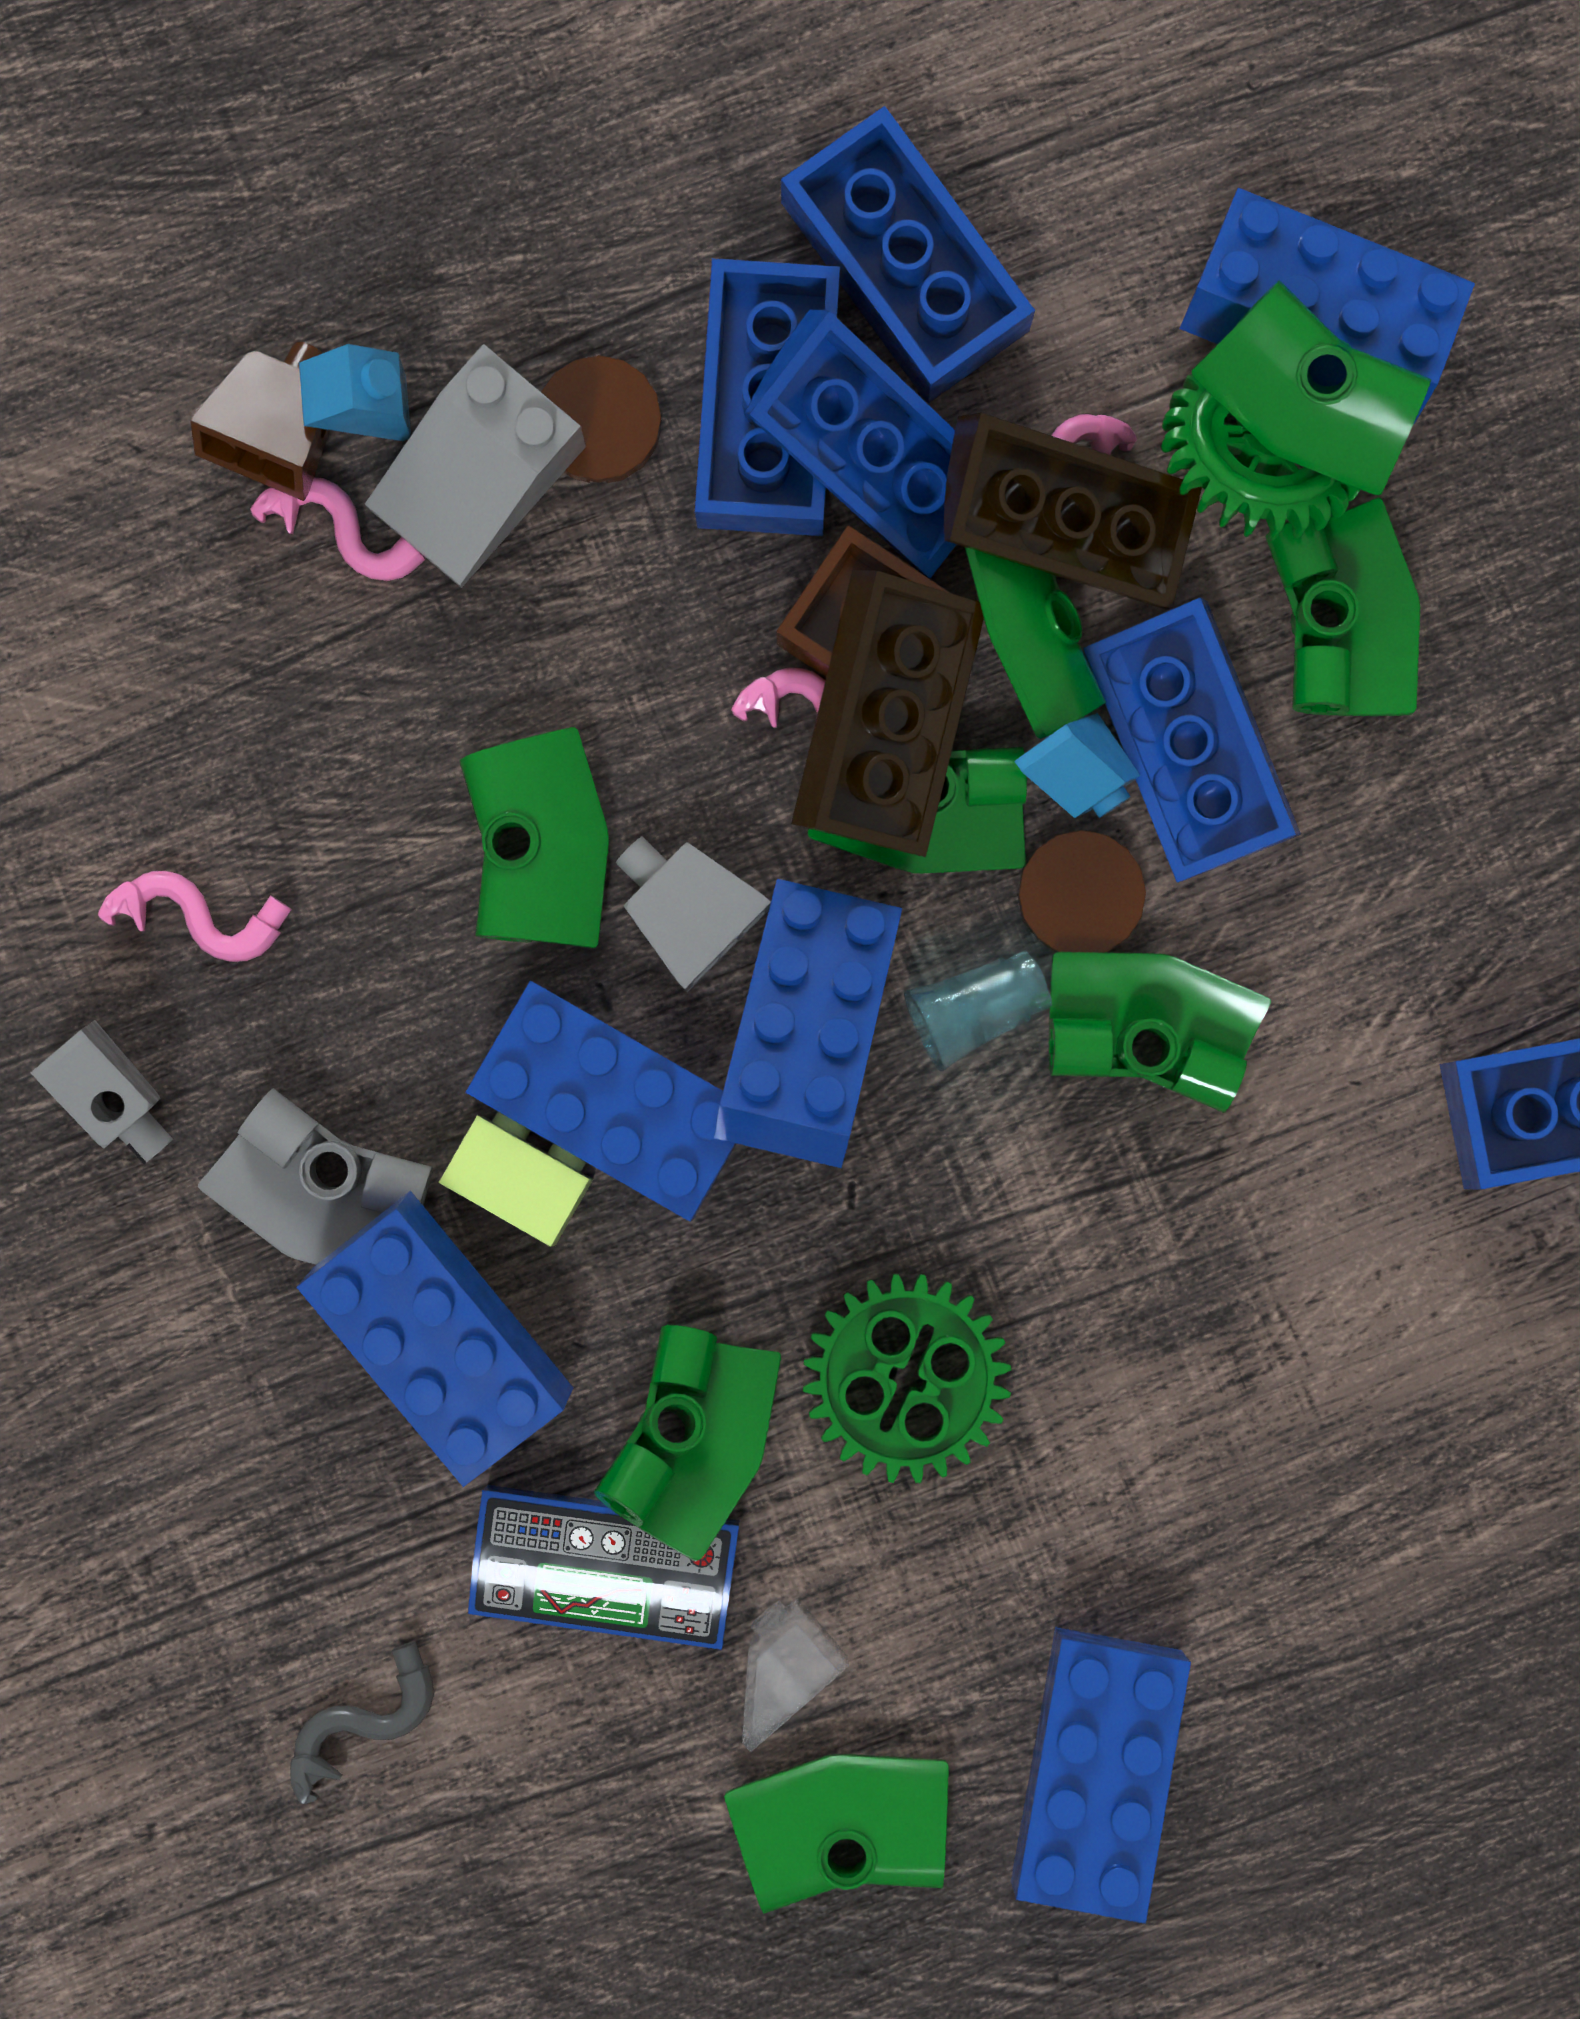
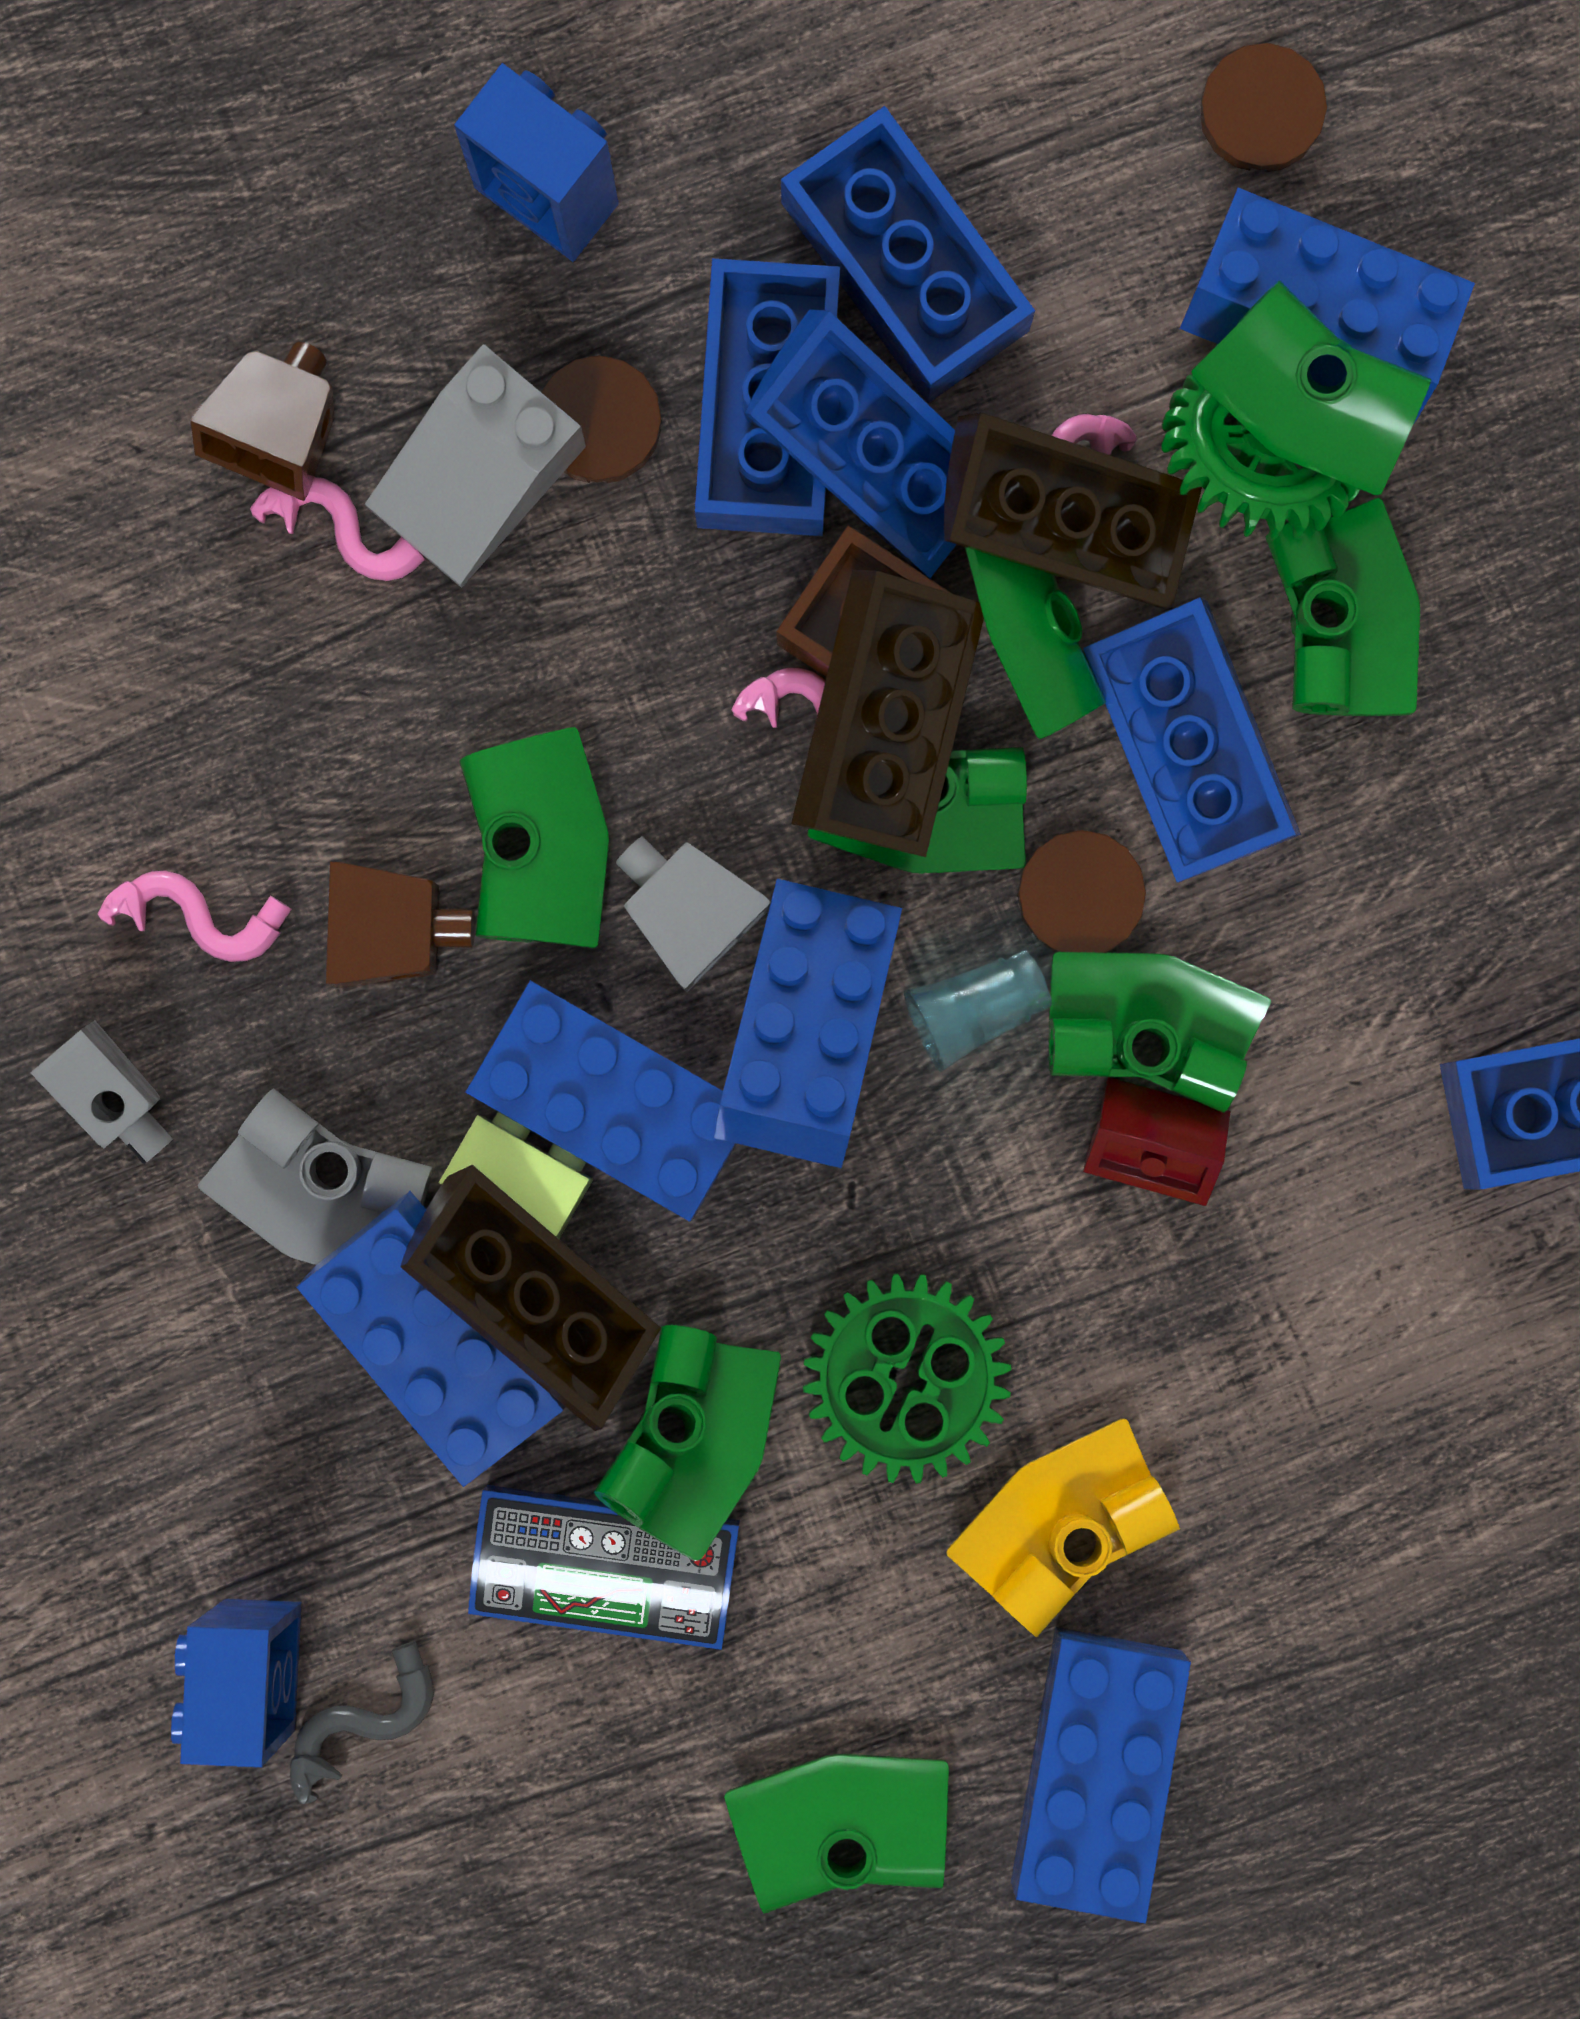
dark azure slope [299,344,411,441] -> none
clear slope [742,1598,849,1752] -> none
dark azure slope [1015,713,1141,818] -> none
none -> blue brick [171,1599,302,1768]
none -> reddish brown torso [326,862,475,988]
none -> dark brown slope [400,1165,661,1431]
none -> blue brick [454,63,619,262]
none -> yellow panel [946,1418,1180,1637]
none -> dark red panel [1083,1077,1231,1206]
none -> reddish brown tile [1200,43,1327,172]

